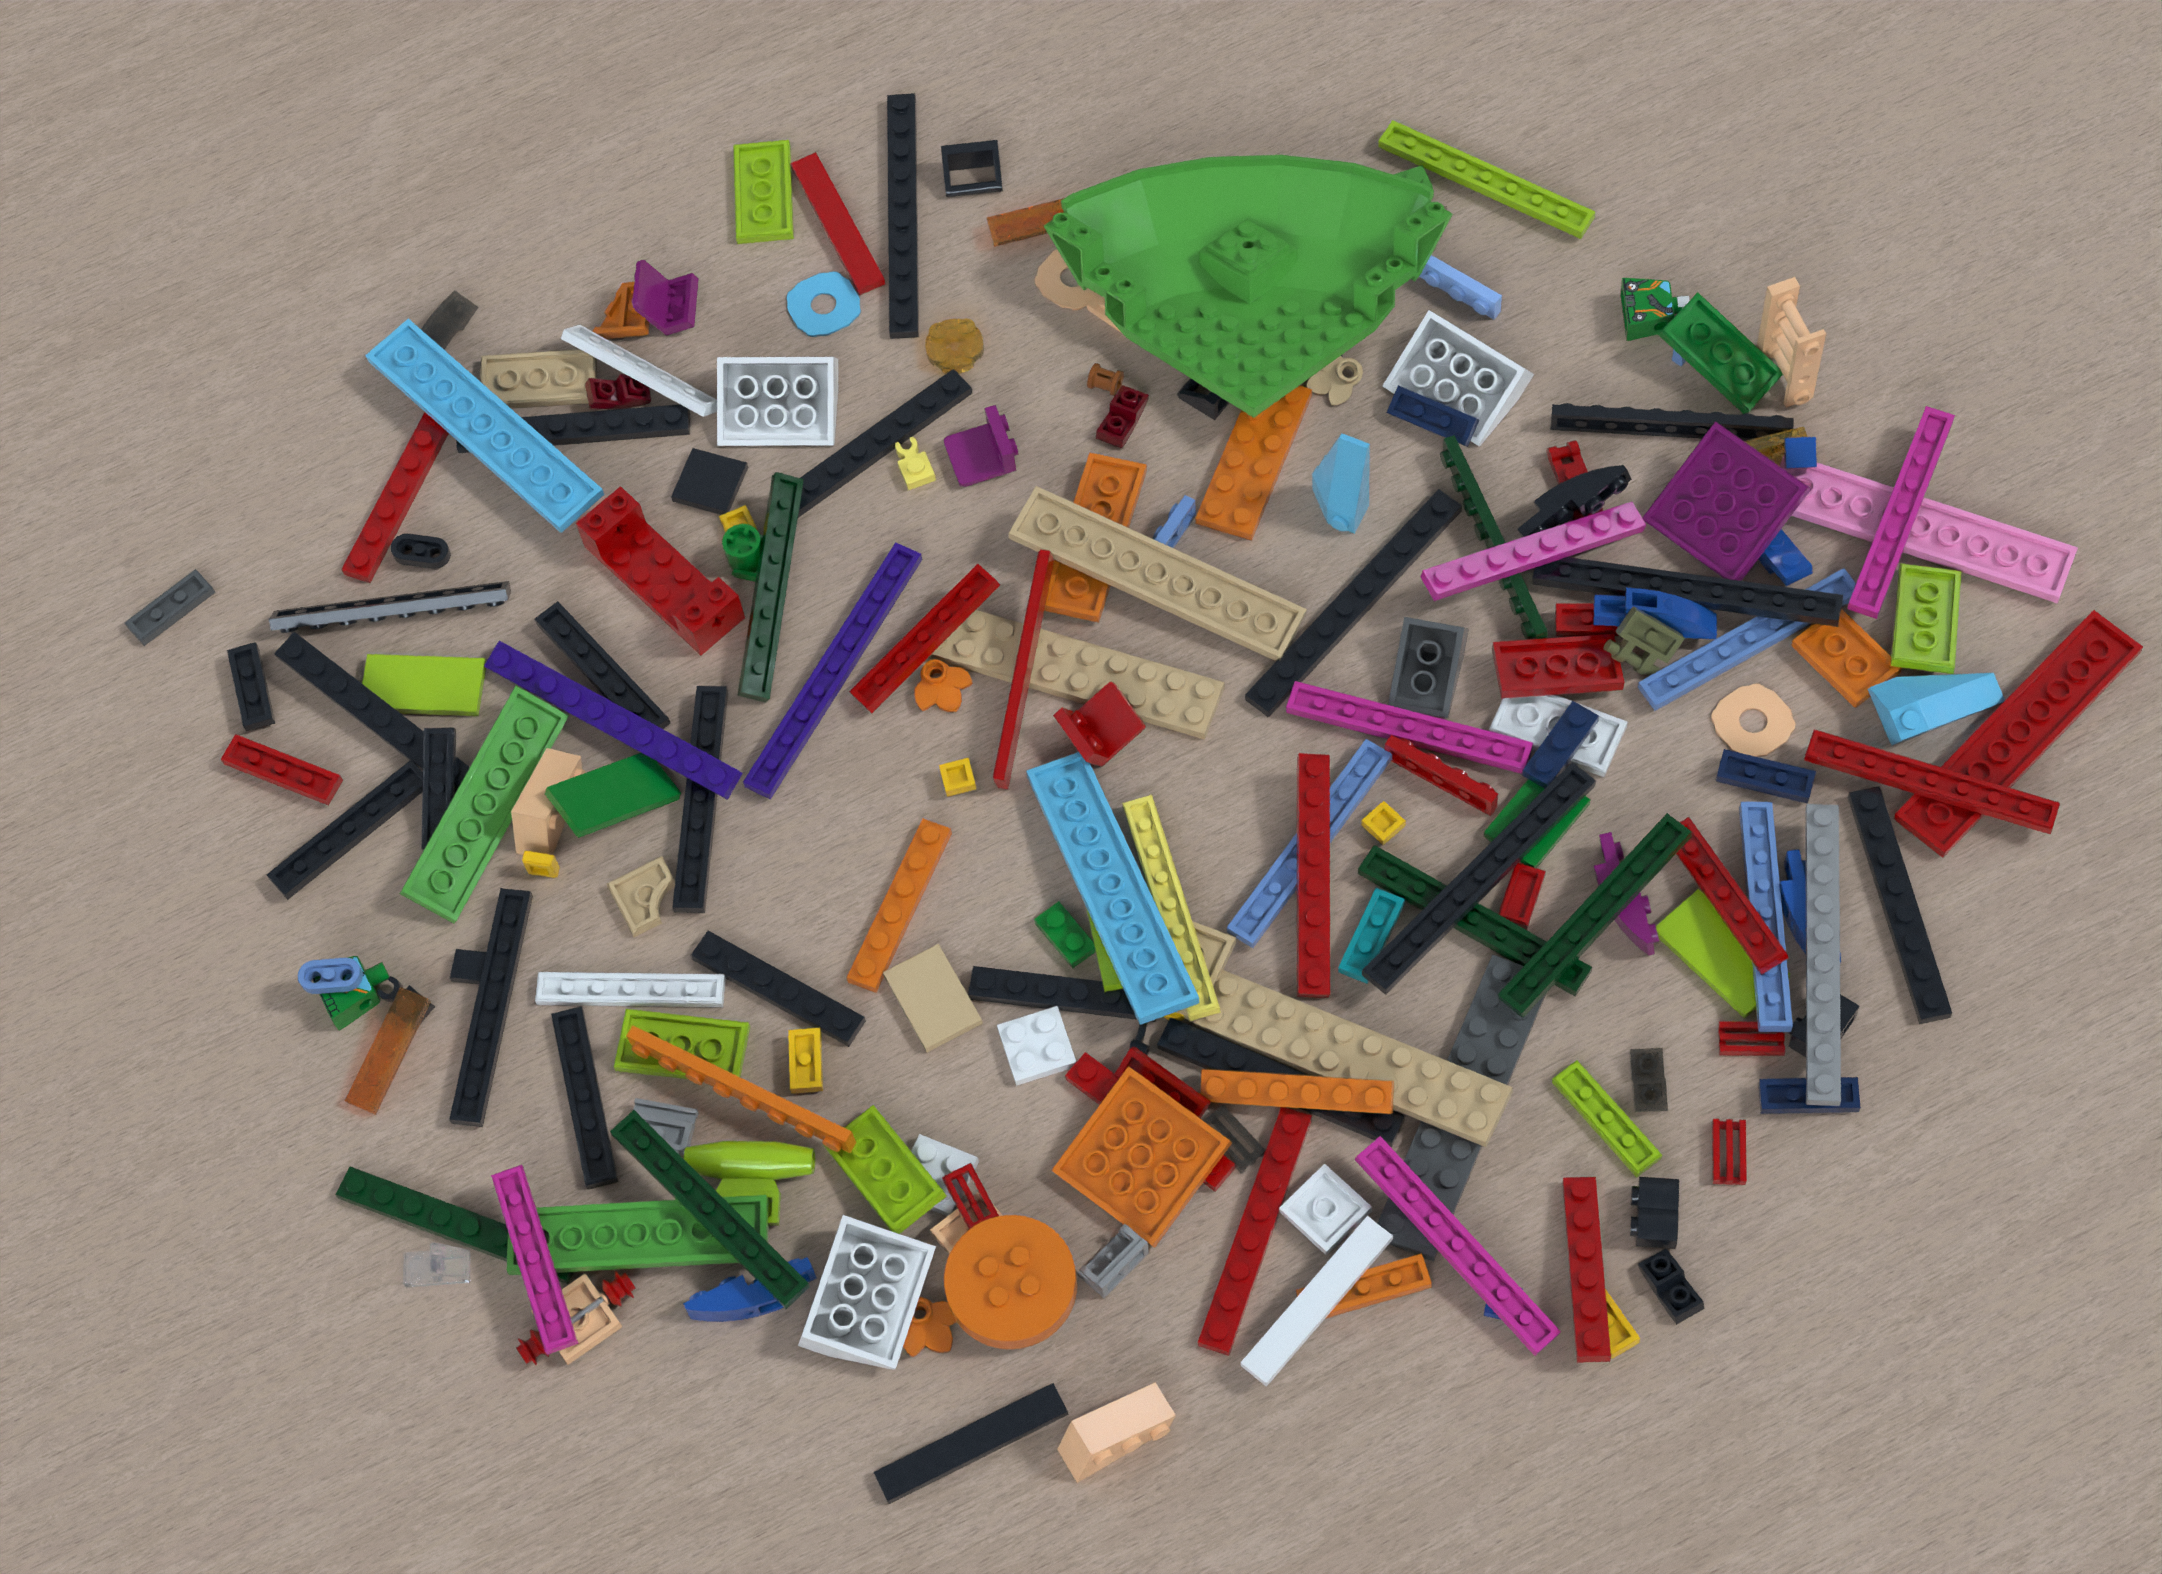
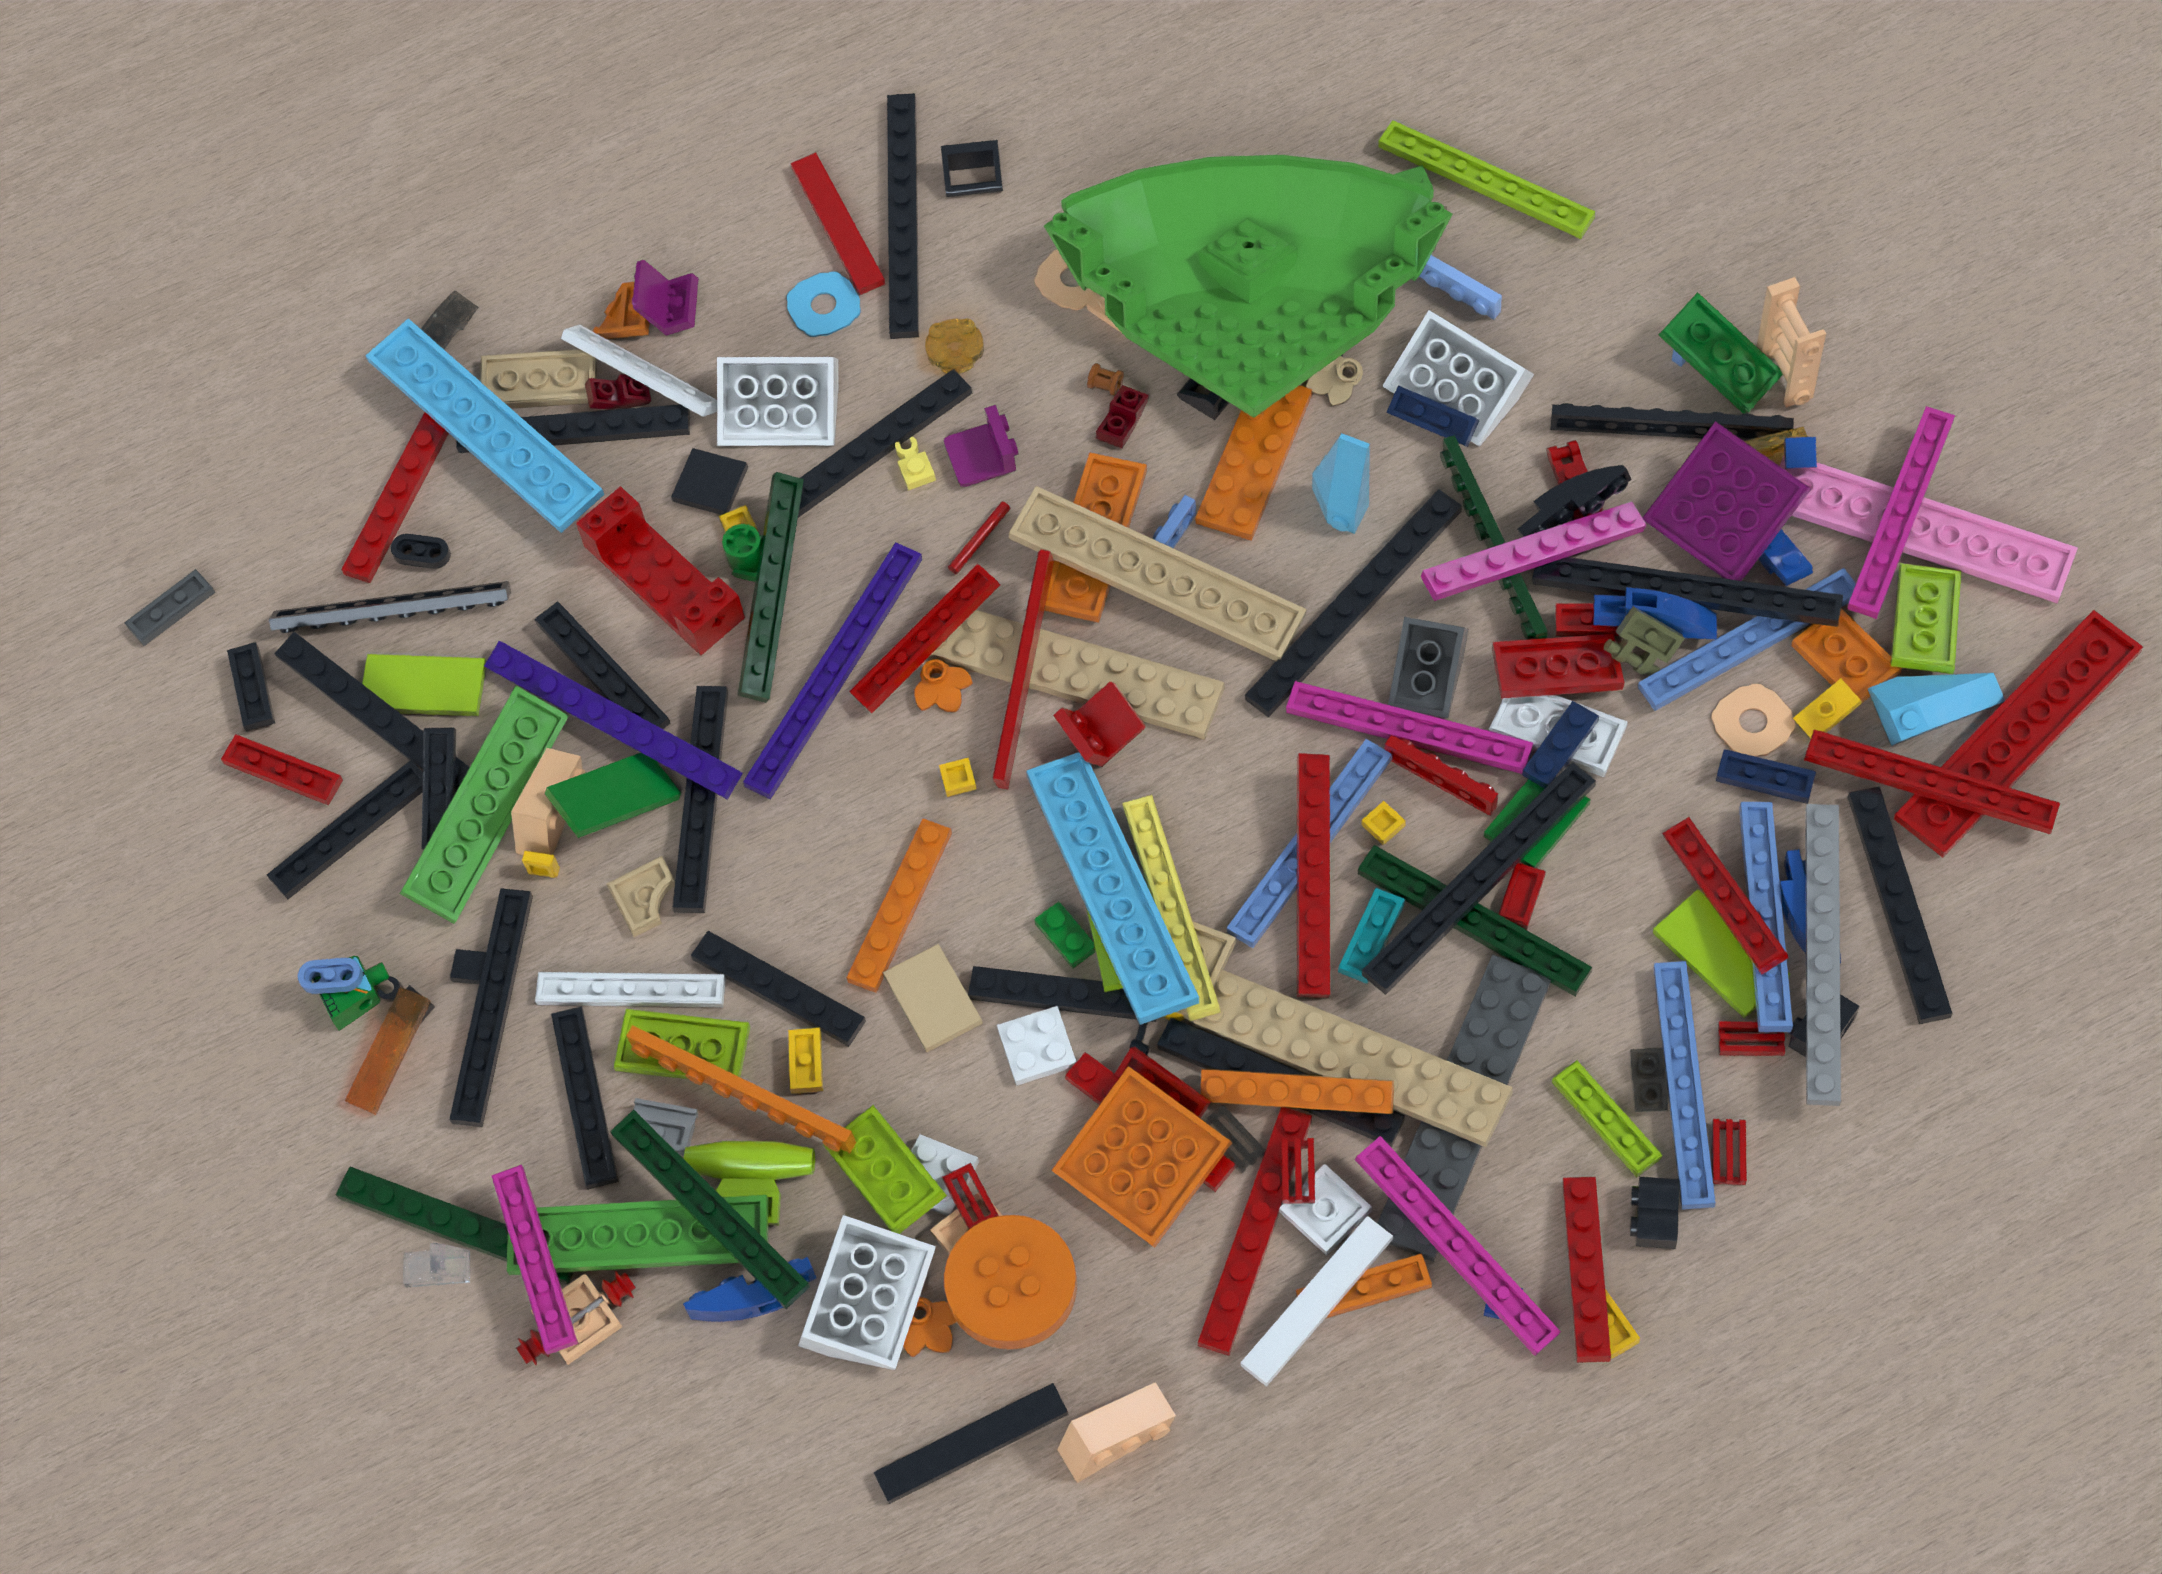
lime tile [733,140,794,244] -> none
clear orange plate [987,198,1064,247] -> none
light grey hinge [1078,1224,1149,1298] -> none
dark green plate [1498,813,1692,1018] -> none
magenta slope [1594,832,1659,956] -> none
green torso [1620,278,1690,341] -> none
black slope [1638,1248,1705,1325] -> none
dark blue plate [1758,1077,1861,1114] -> none
none -> red bar [948,501,1011,574]
none -> red tile [1281,1138,1315,1204]
none -> medium blue plate [1653,961,1716,1210]
none -> yellow plate [1793,678,1862,739]

